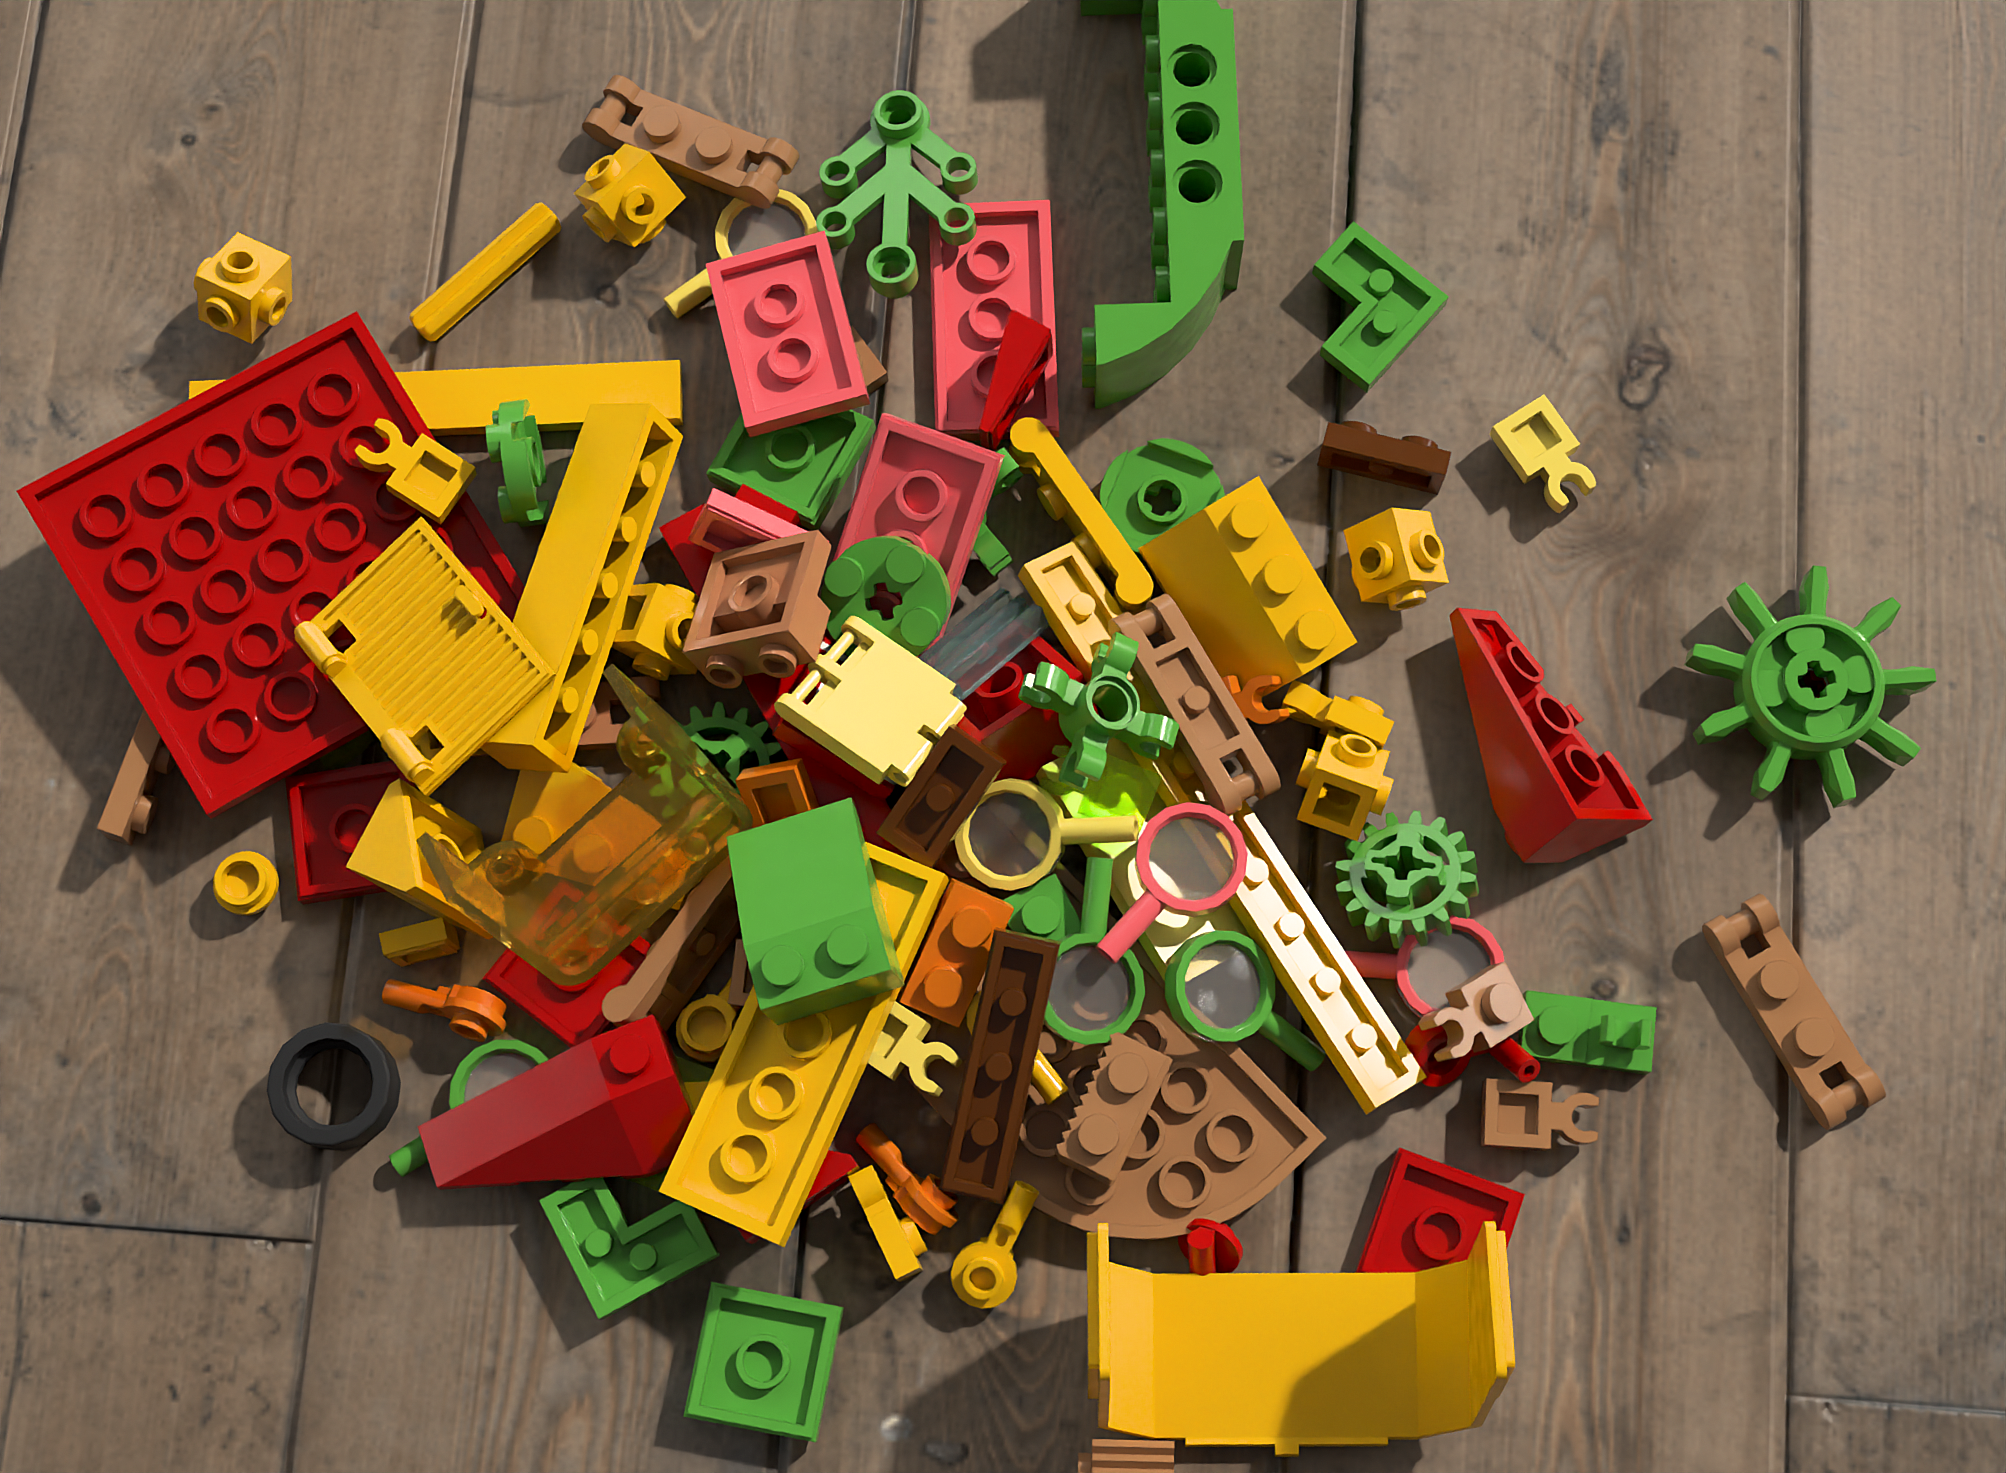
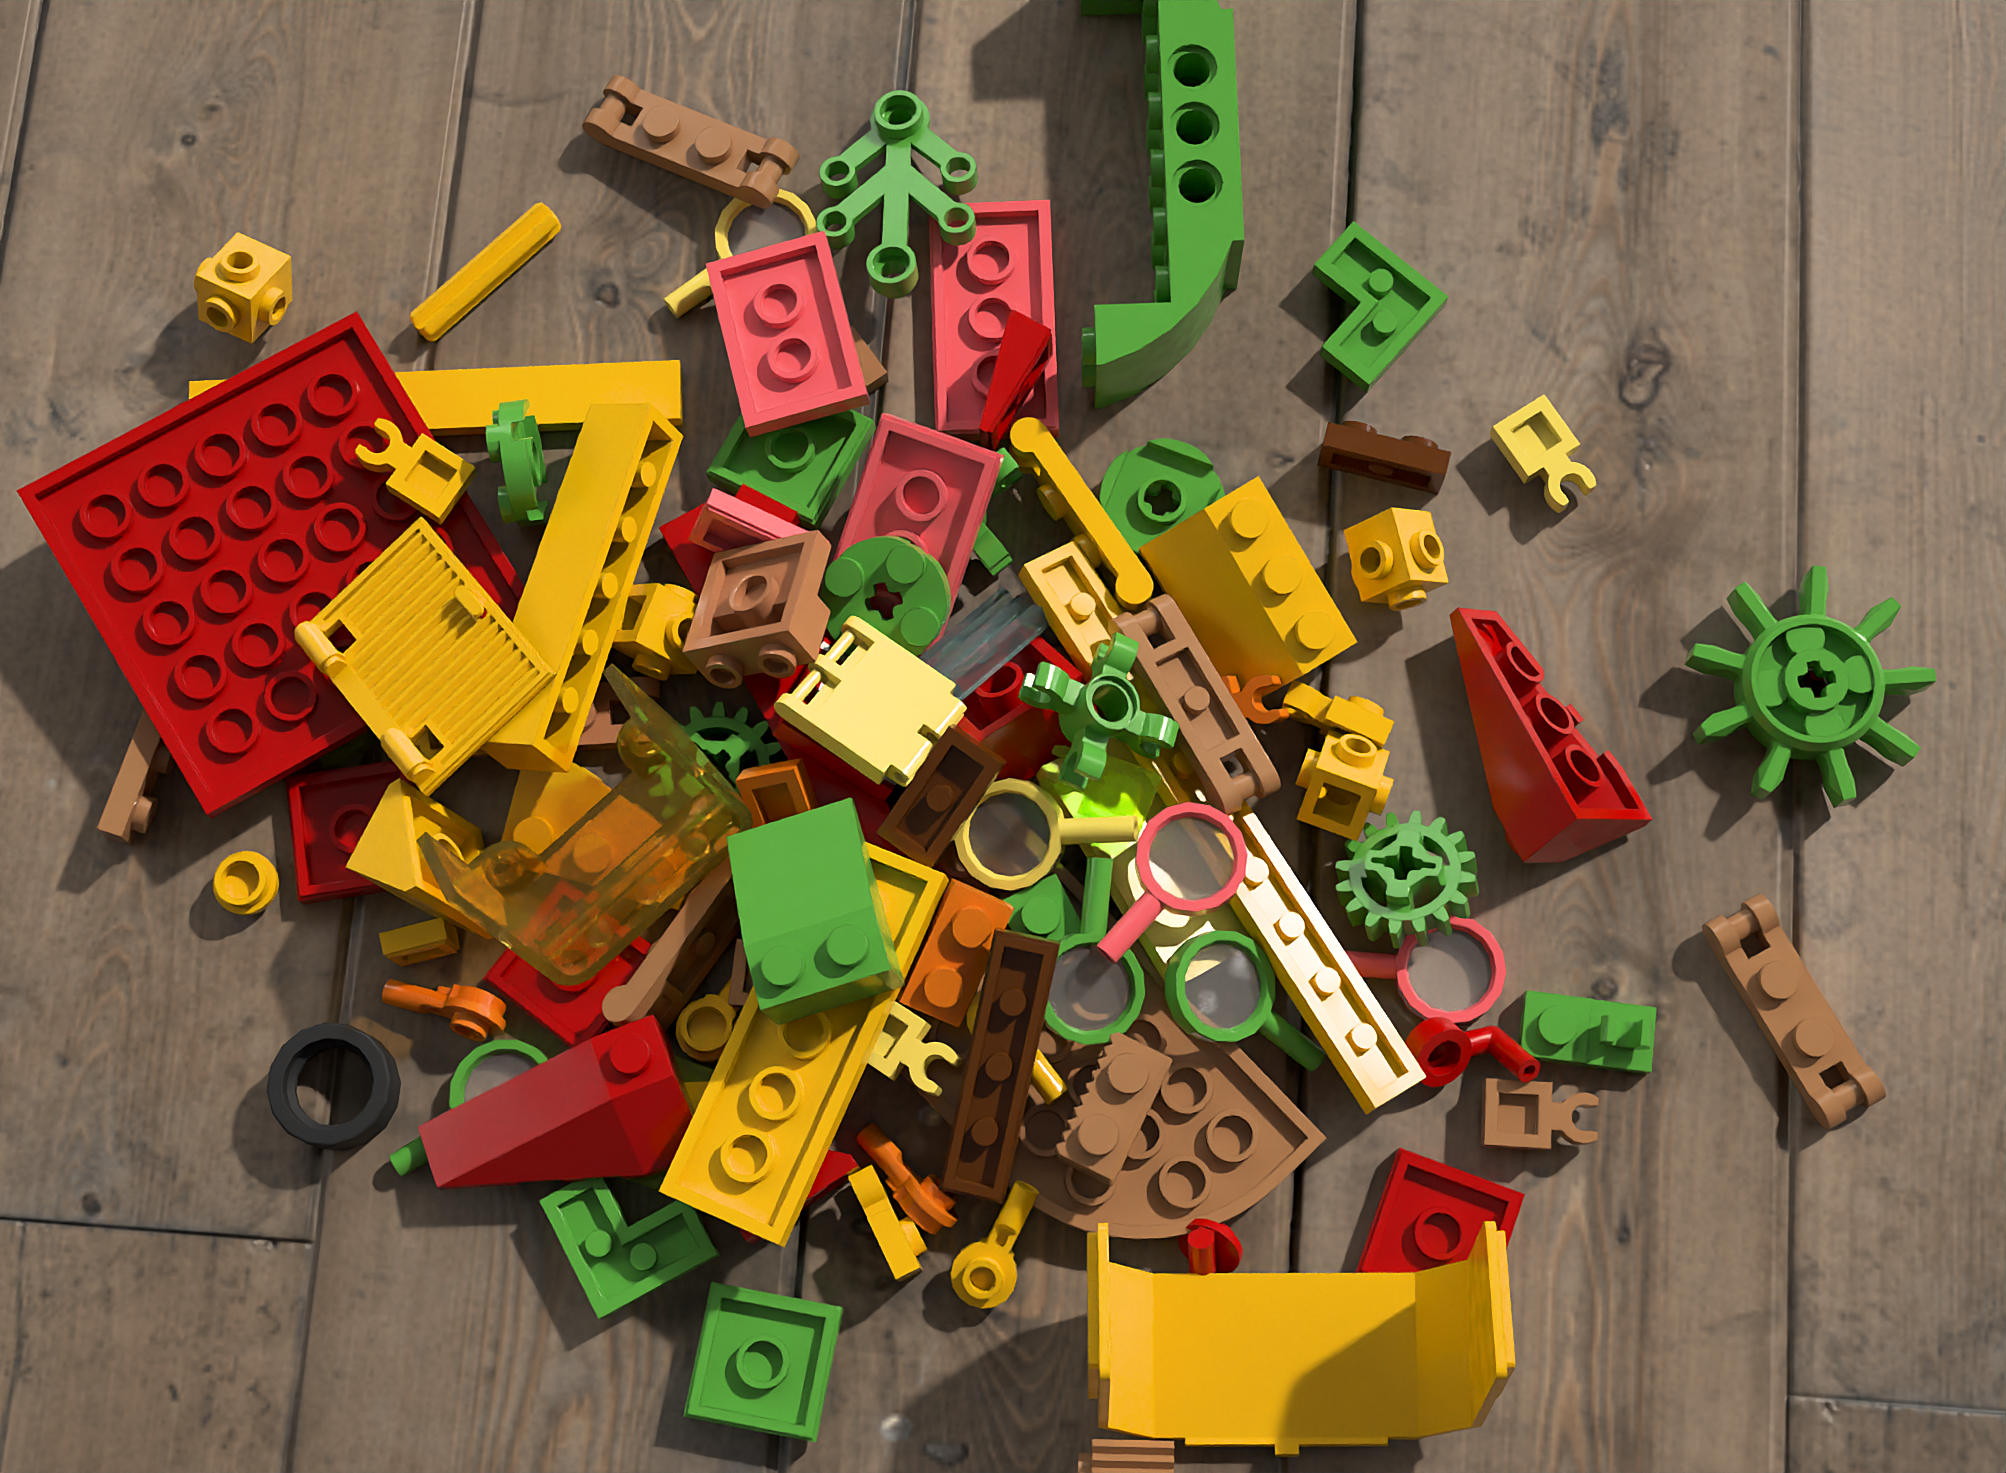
yellow brick [574,144,686,248] -> none
plate [1418,961,1534,1062] -> none

